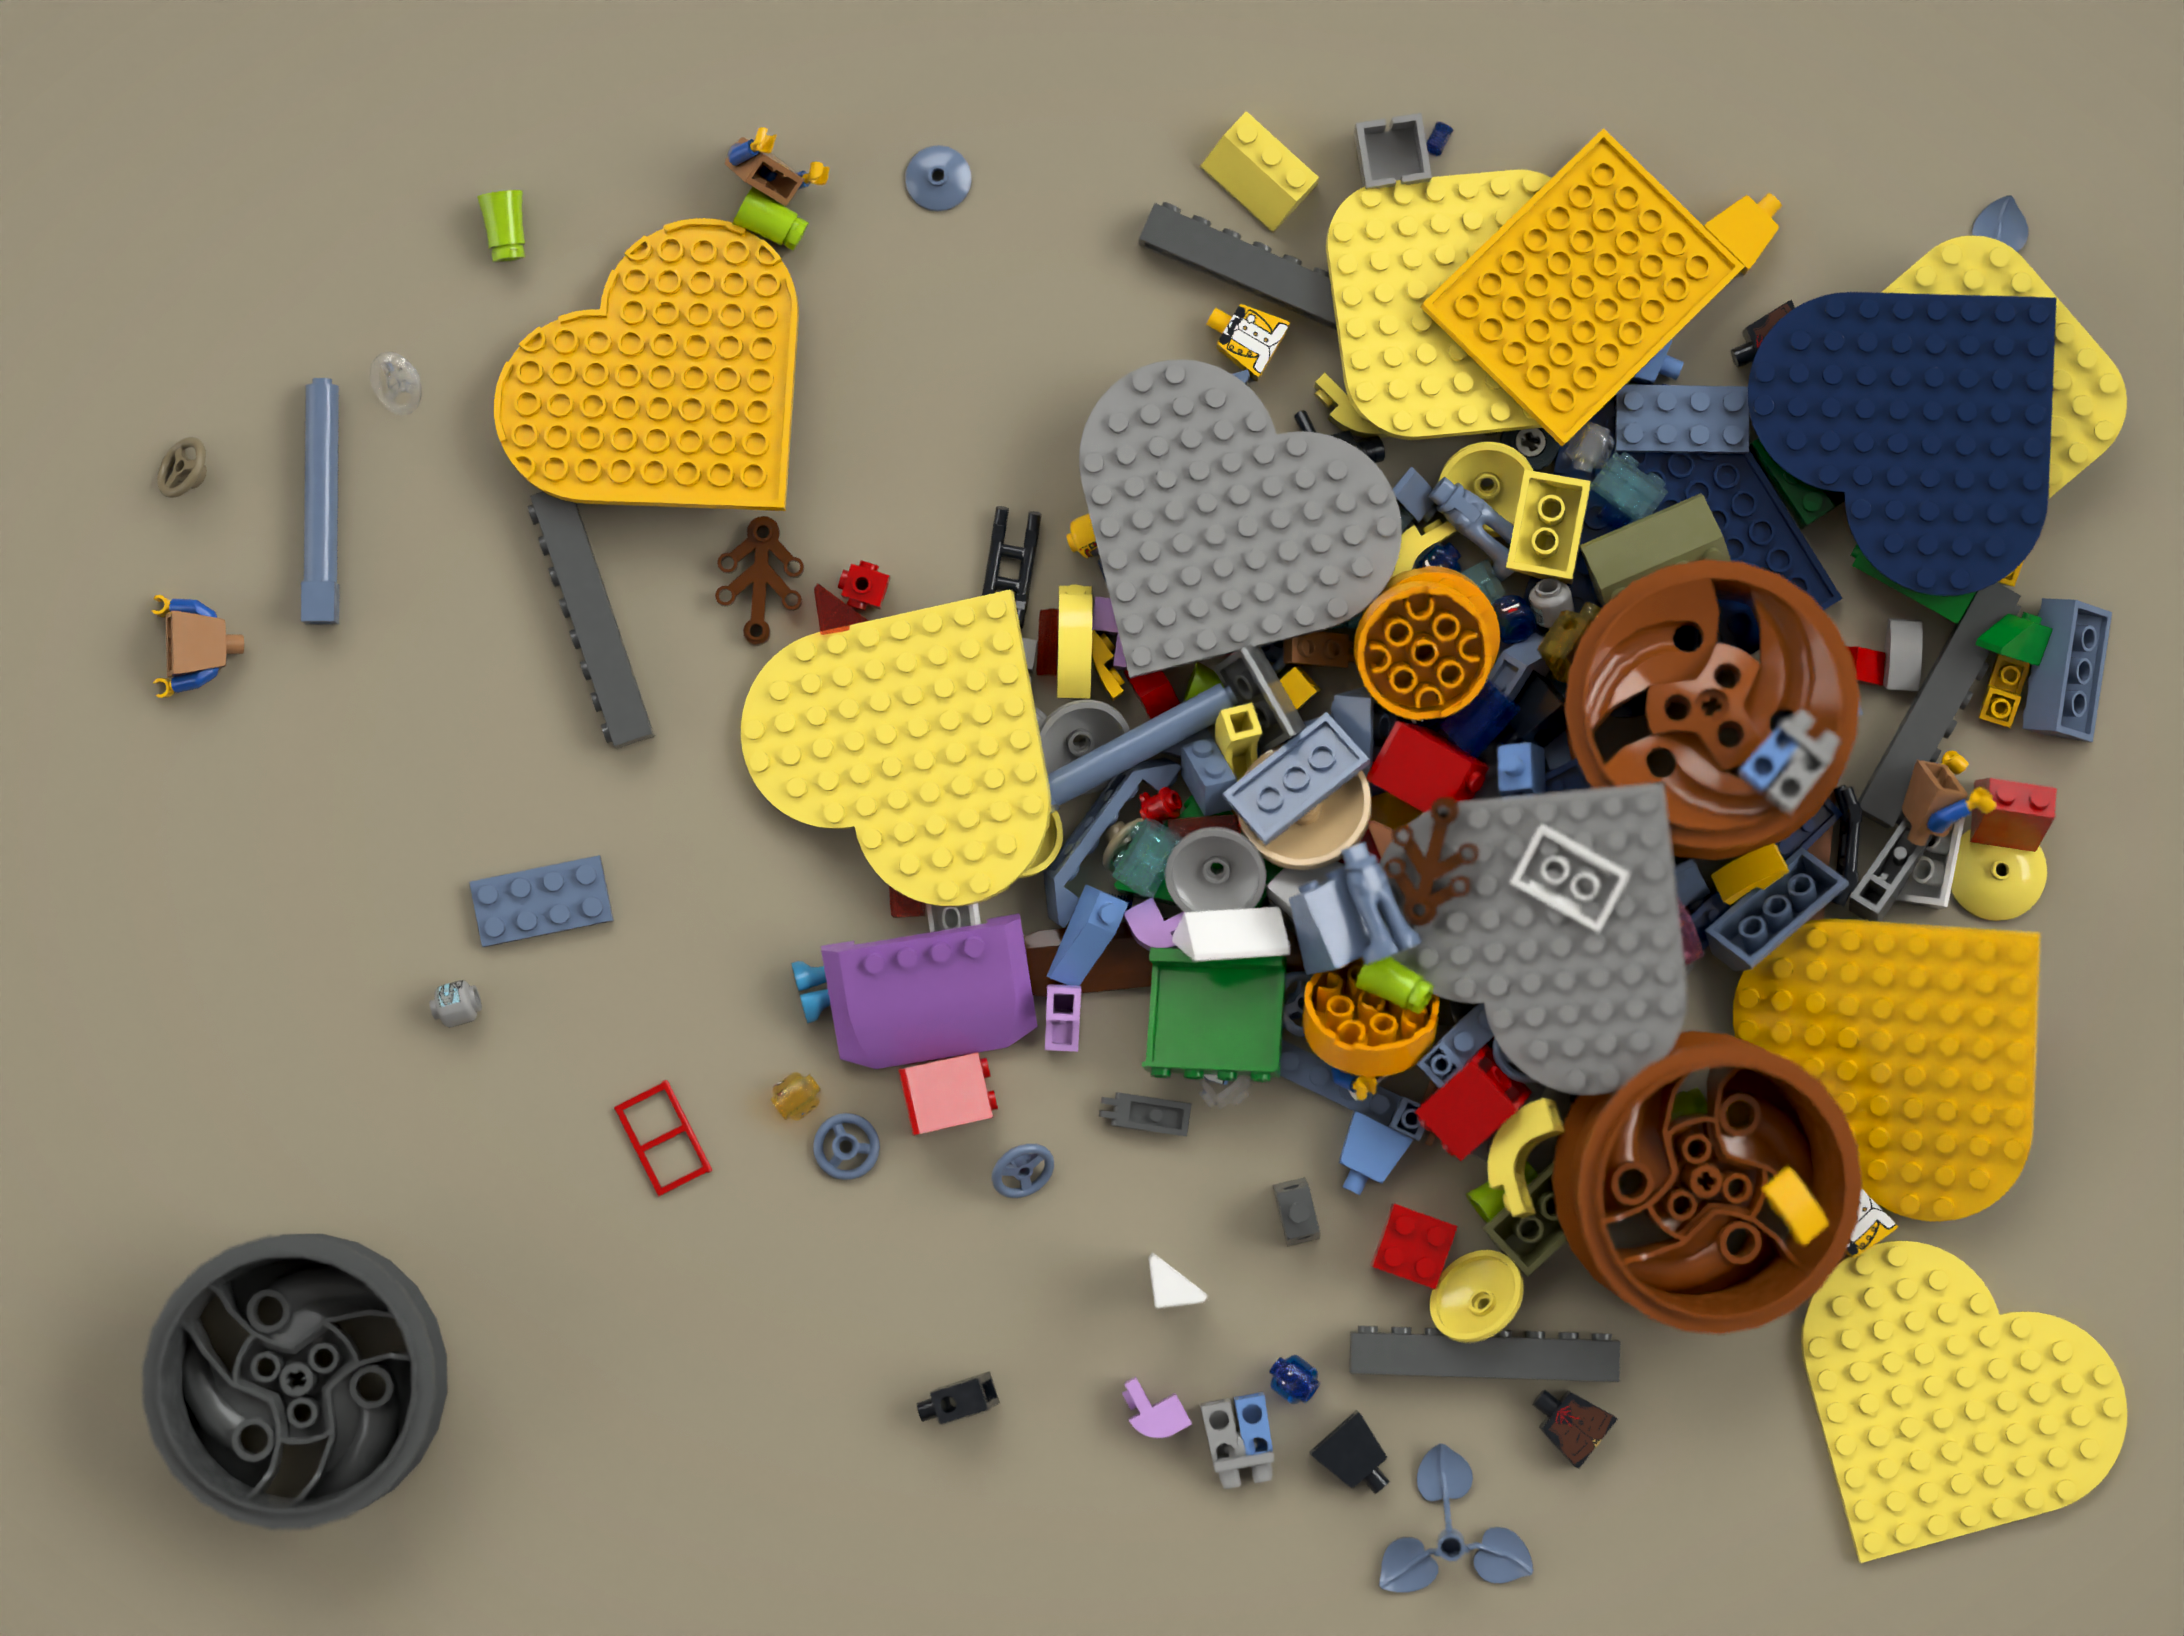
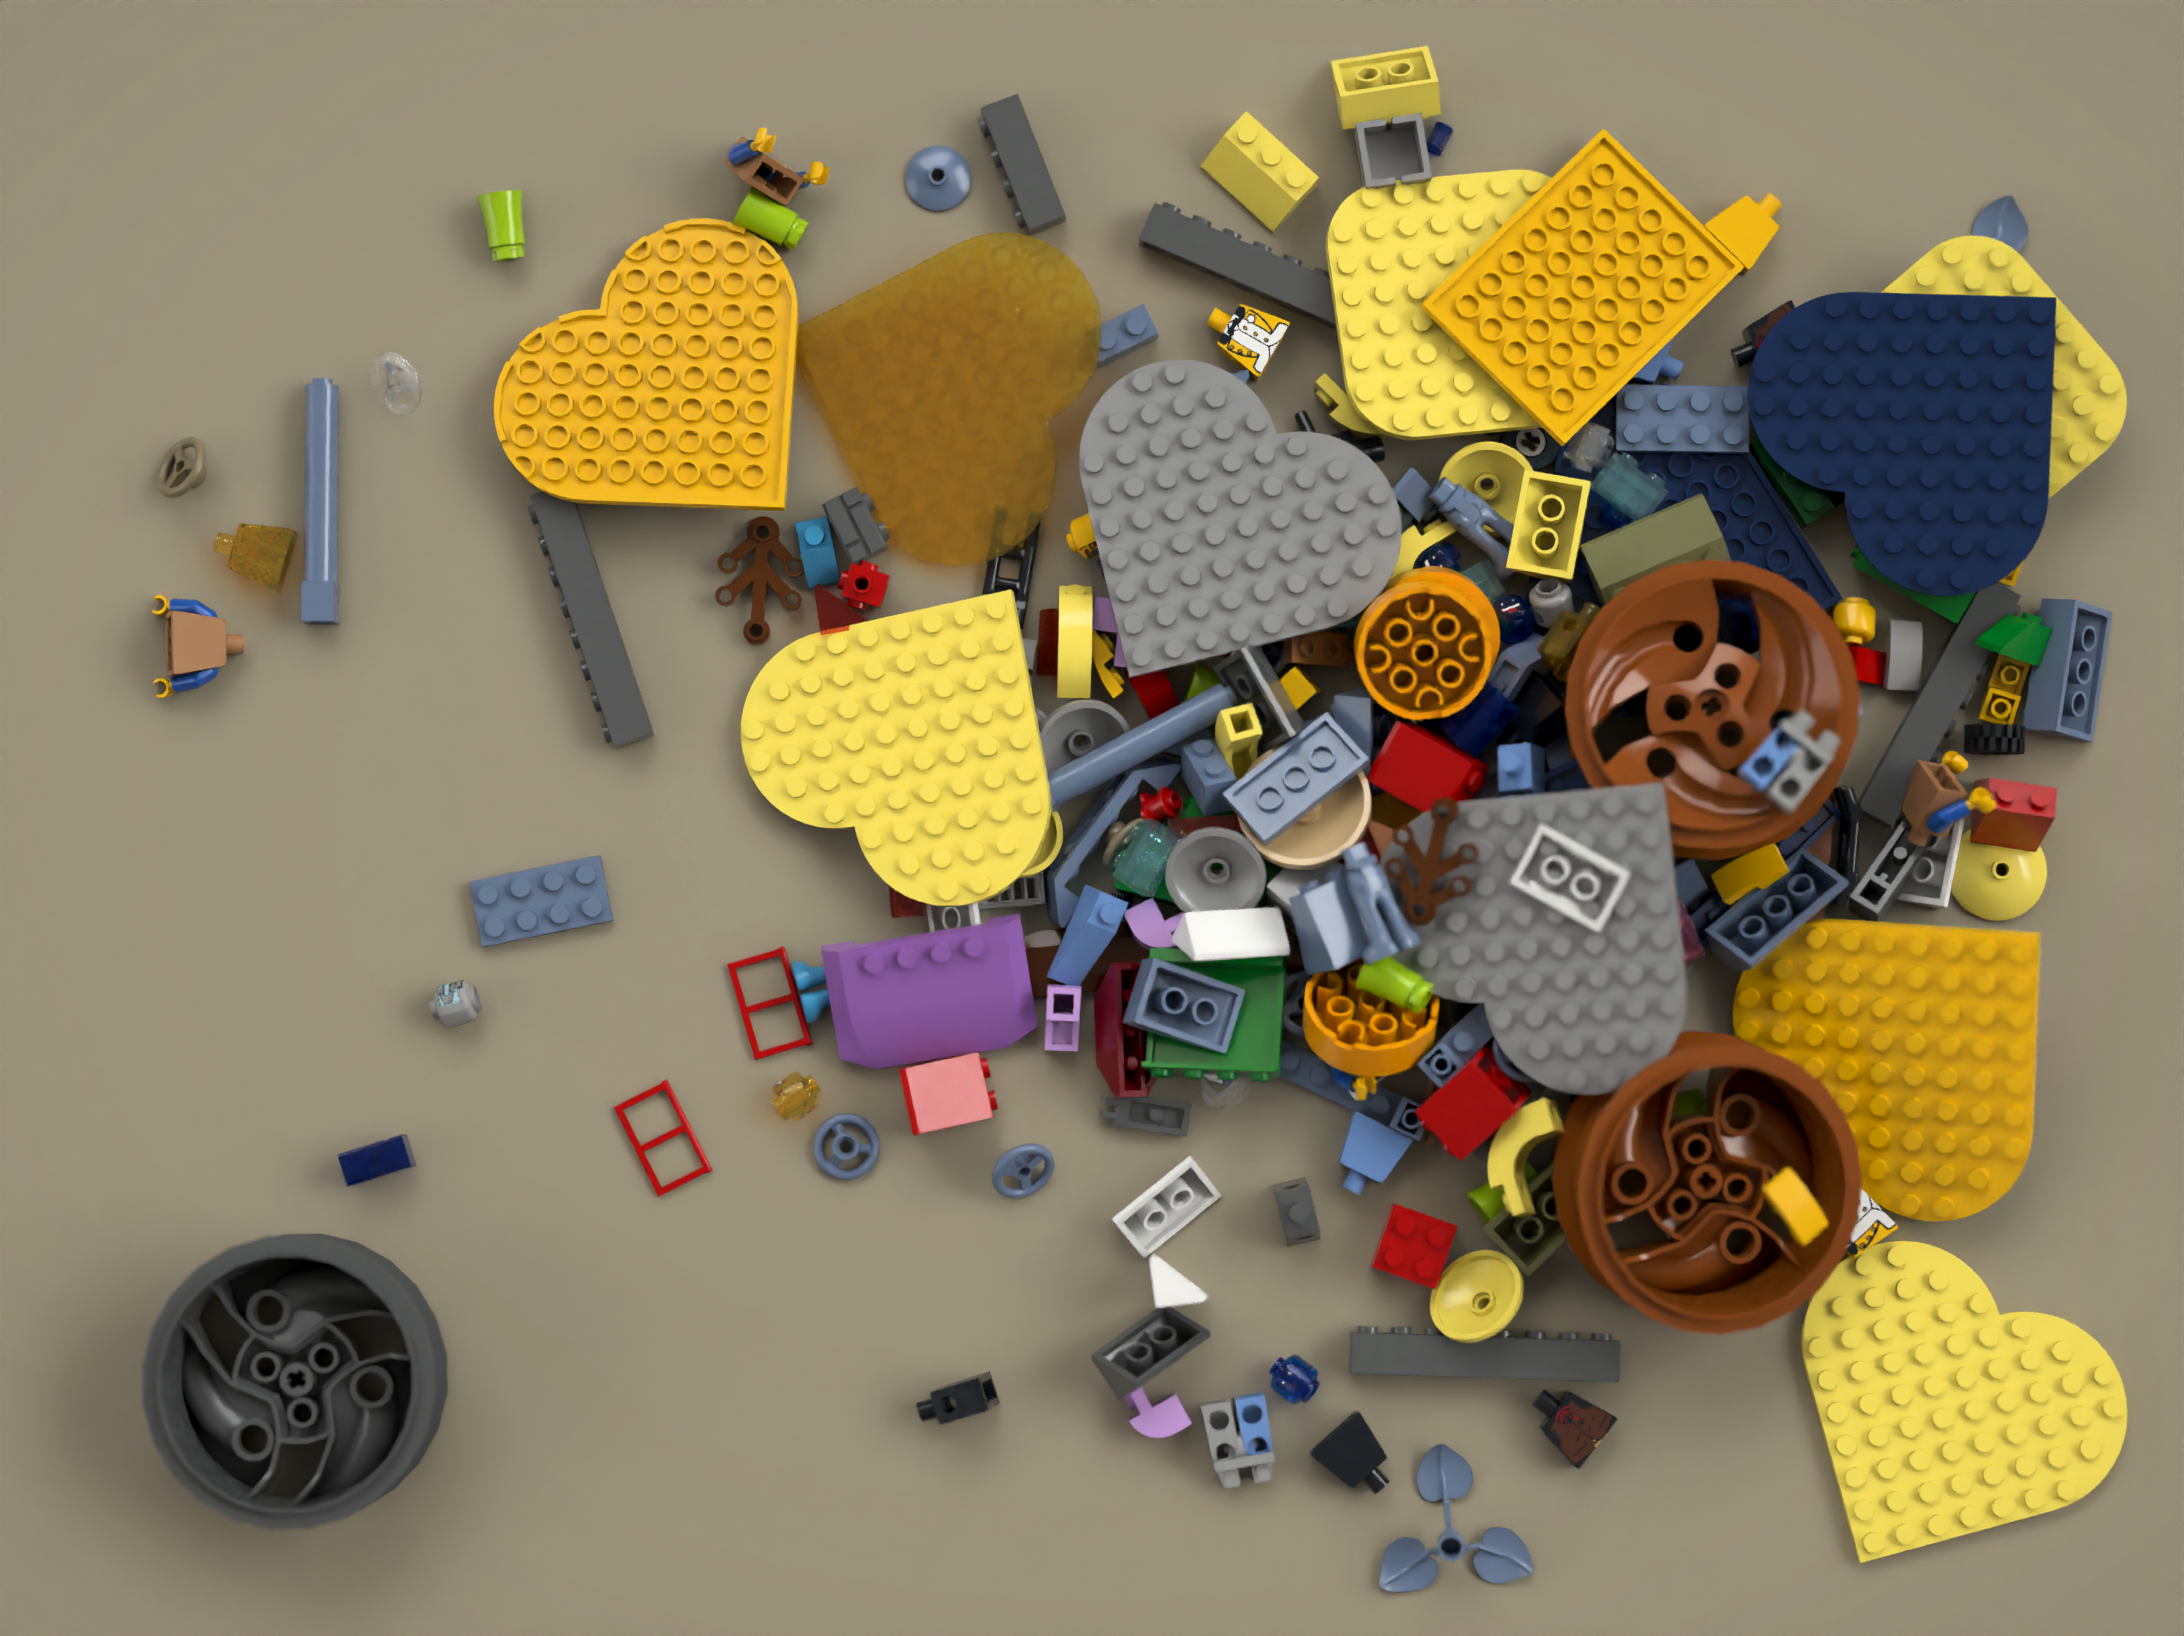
none -> clear yellow torso [213,523,298,593]
none -> clear blue brick [338,1134,416,1186]
none -> red window [727,946,813,1060]
none -> dark azure slope [795,517,840,589]
none -> clear yellow plate [796,232,1102,566]
none -> dark grey brick [822,487,891,565]
none -> dark grey brick [977,94,1066,236]
none -> light grey slope [979,871,1045,910]
none -> sand blue brick [1084,304,1158,368]
none -> dark grey slope [1091,1306,1211,1399]
none -> dark red wedge [1094,963,1157,1098]
none -> white slope [1112,1155,1222,1259]
none -> sand blue slope [1122,958,1246,1054]
none -> light yellow slope [1331,46,1441,130]
none -> yellow head [1832,597,1877,647]
none -> black tyre [1964,724,2025,755]

